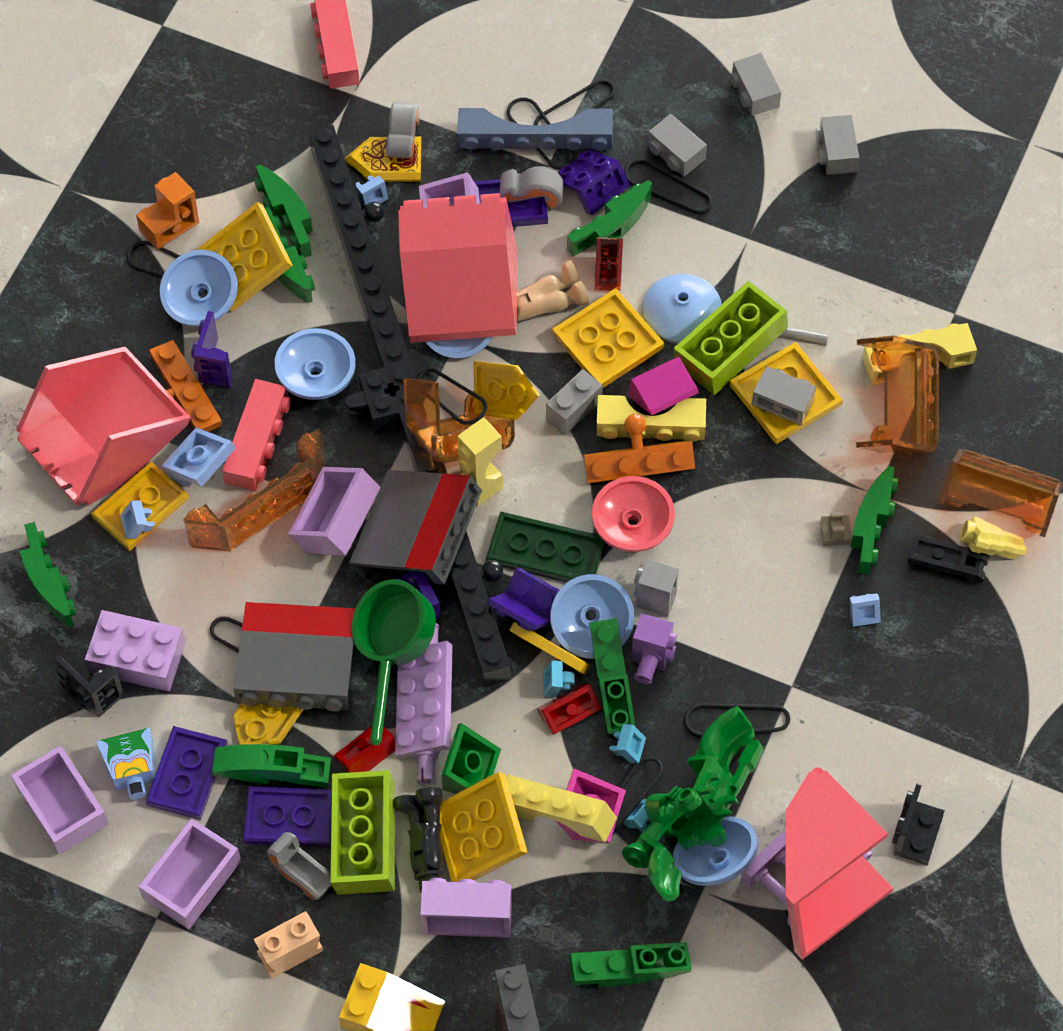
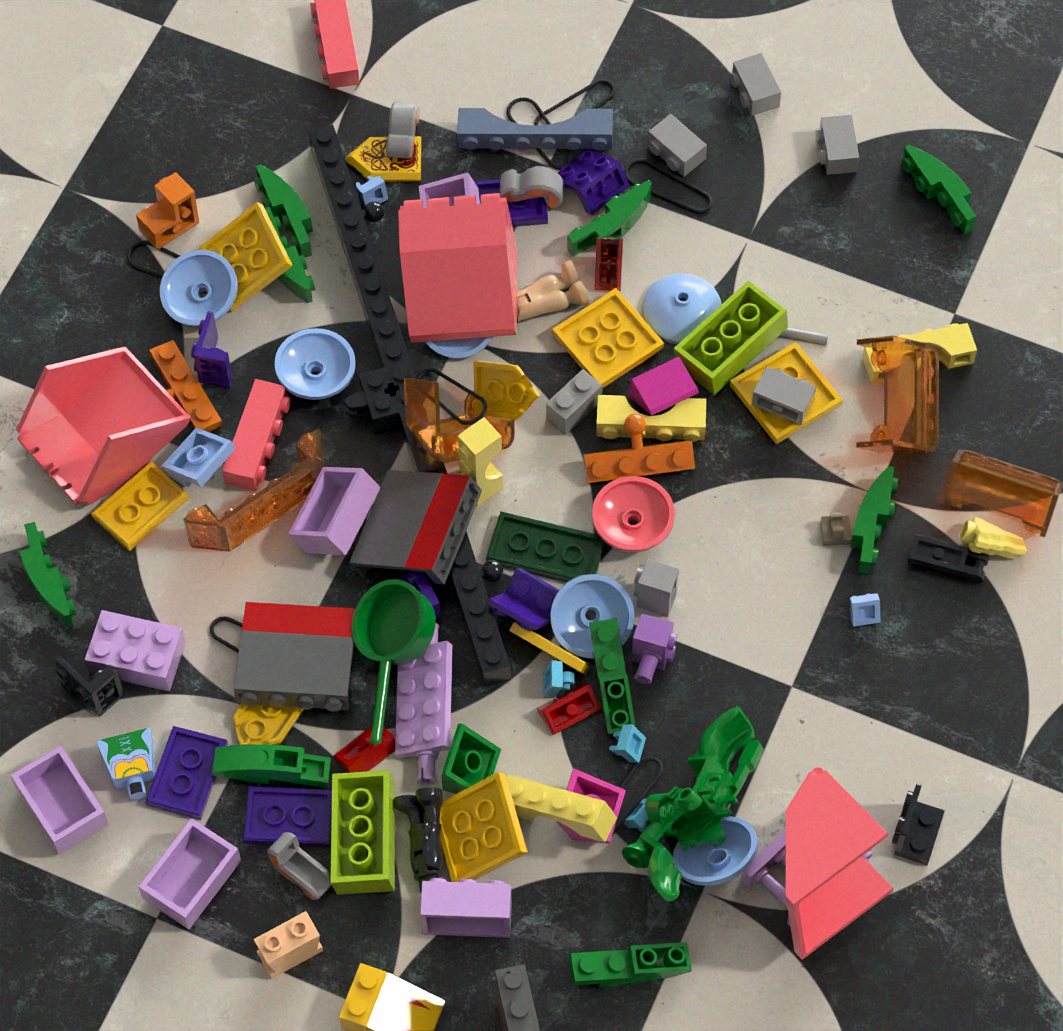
light blue tile [120,501,155,539] -> none
black piece [684,703,791,737] -> none
none -> green slope [901,145,976,234]

